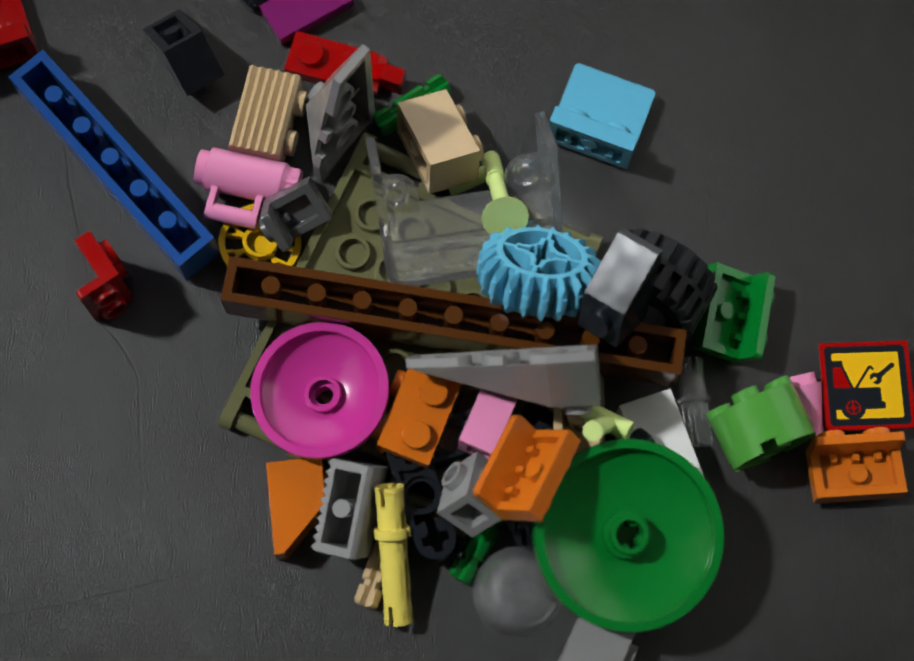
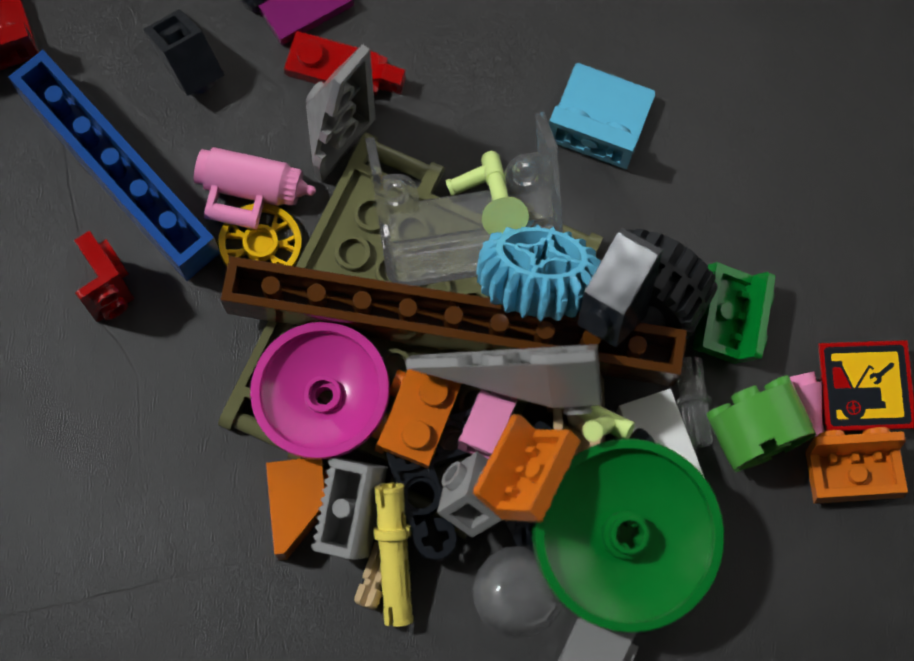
tan brick [228,65,308,162] -> none
dark grey bracket [259,176,332,253] -> none
green axle [373,74,451,136] -> none
tan brick [397,89,484,194] -> none
green axle [450,520,506,585] -> none

